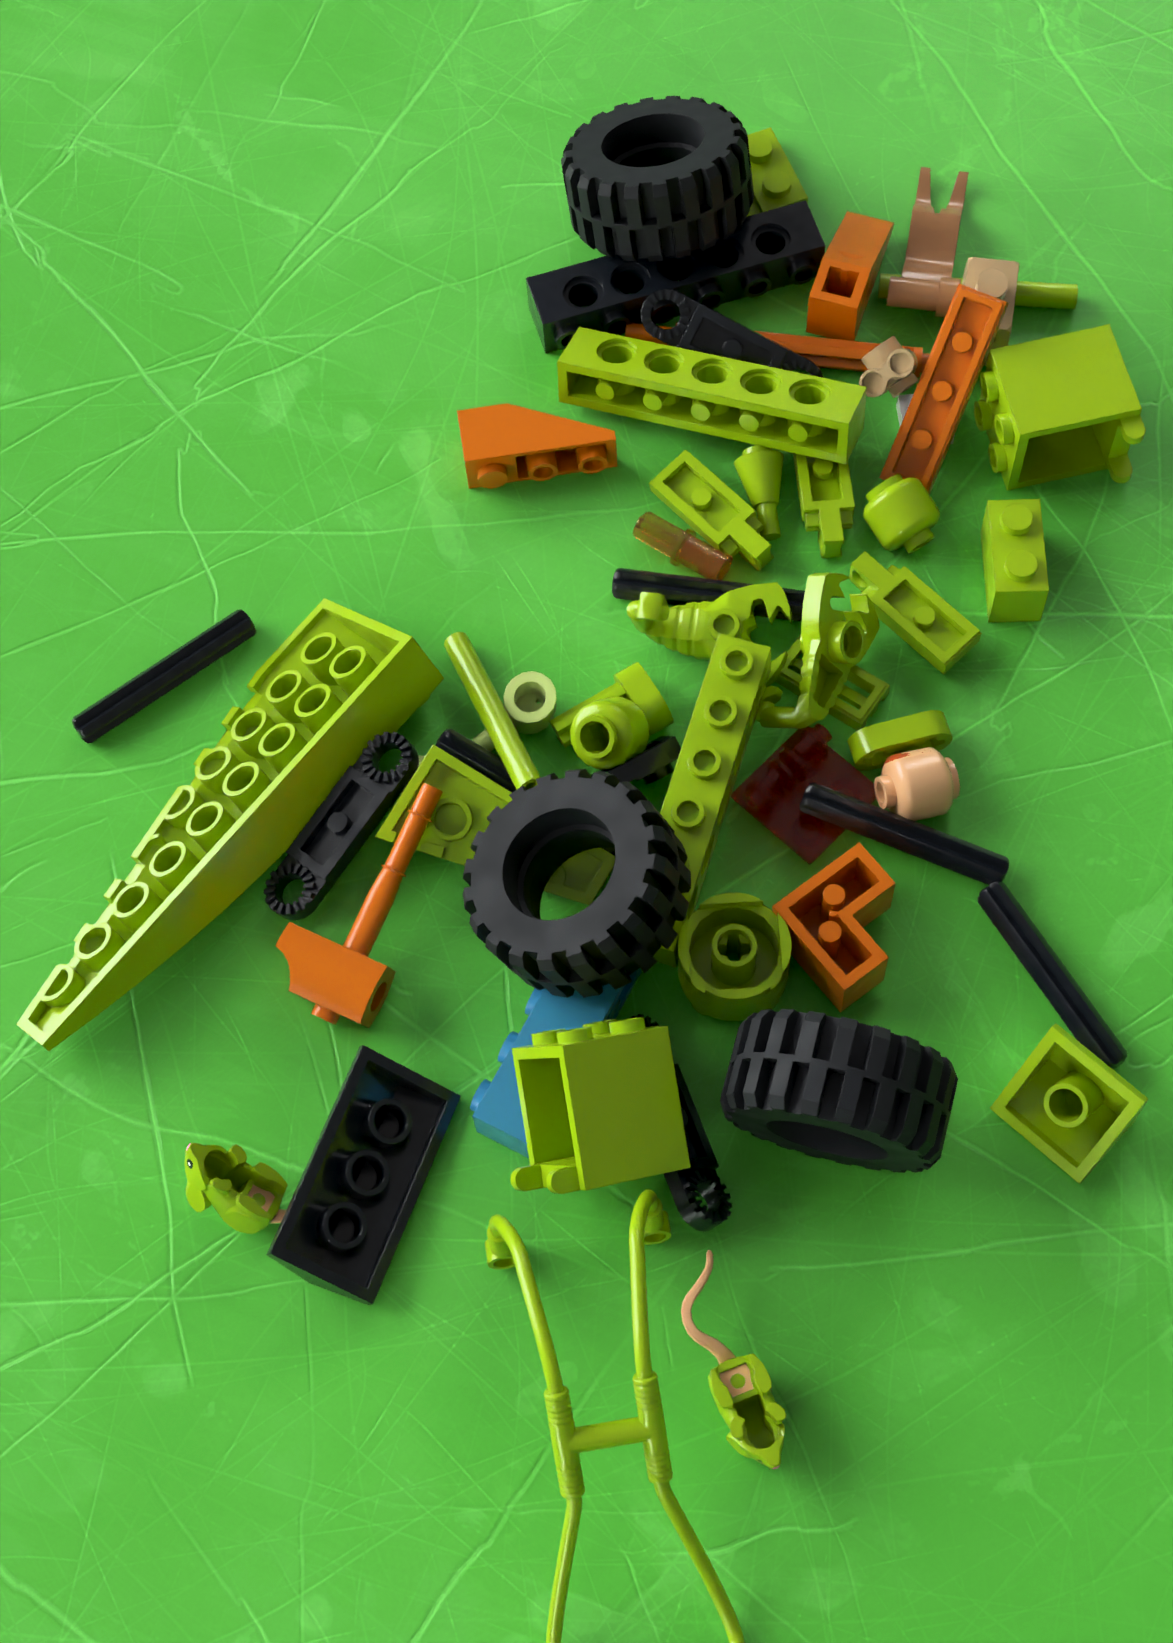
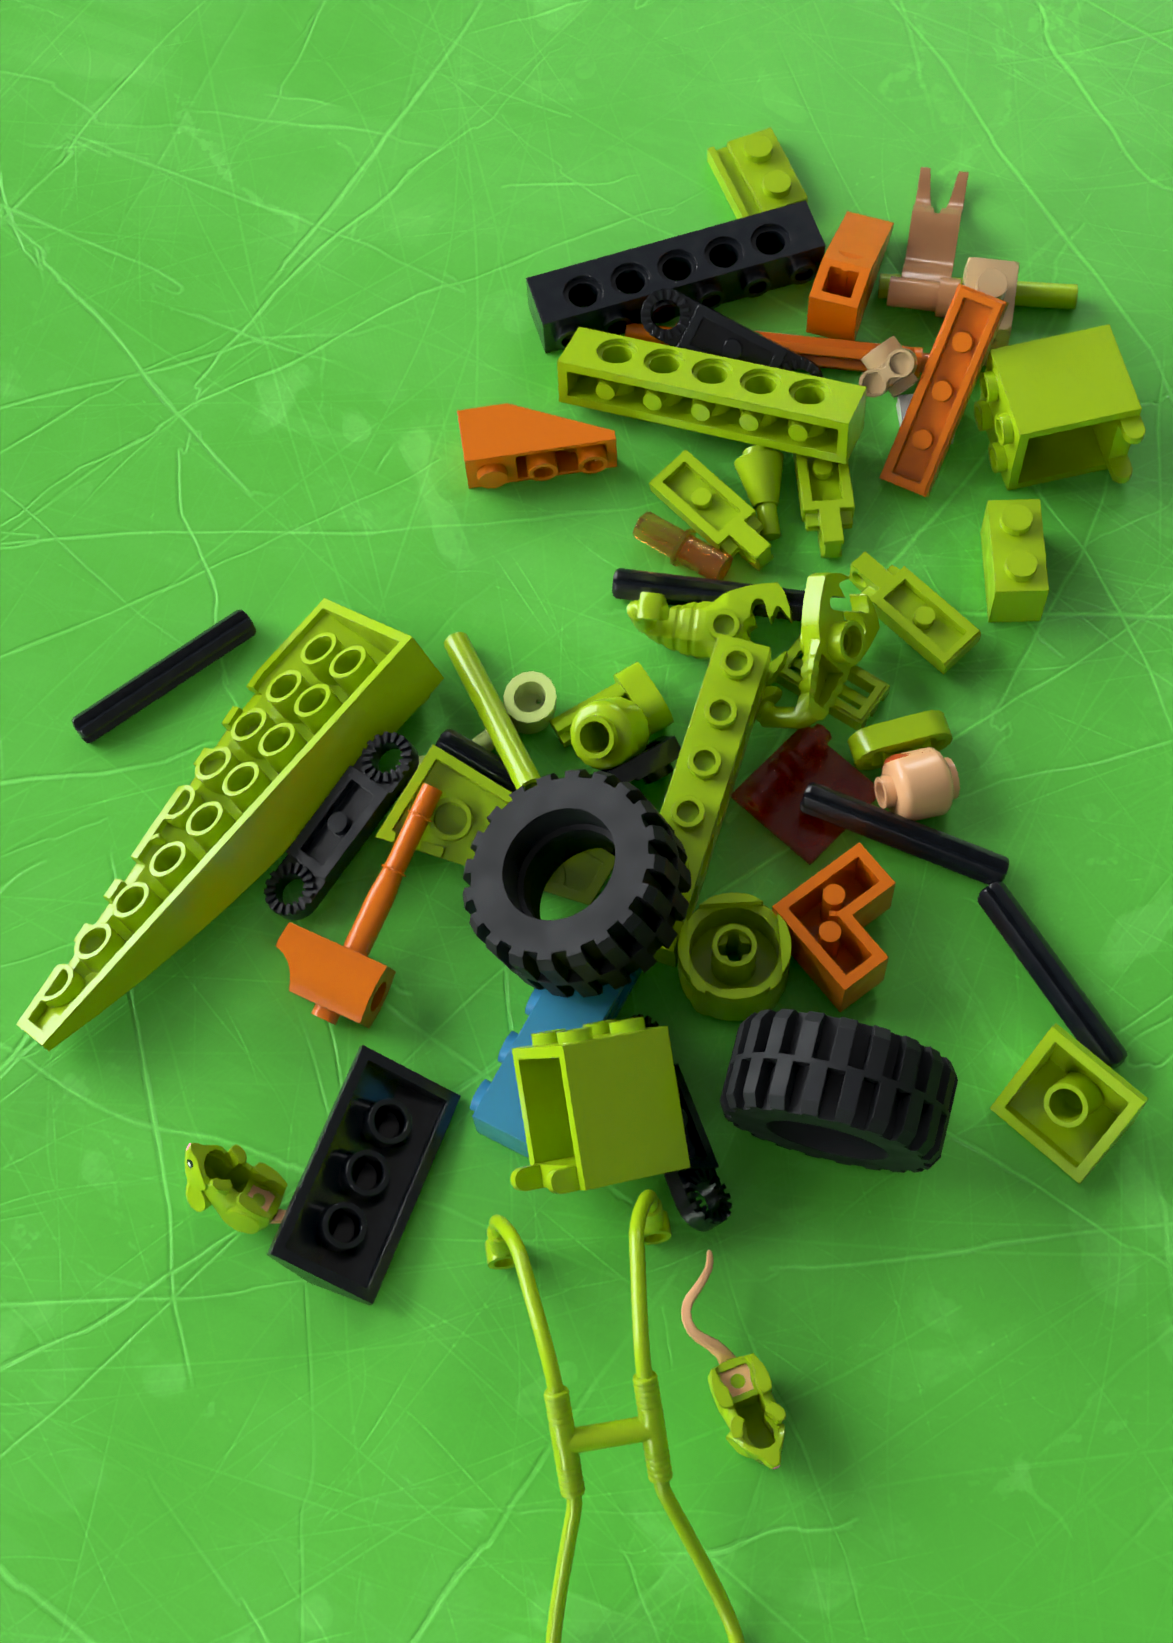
black tyre [561,96,754,262] -> none
lime head [863,474,940,554] -> none

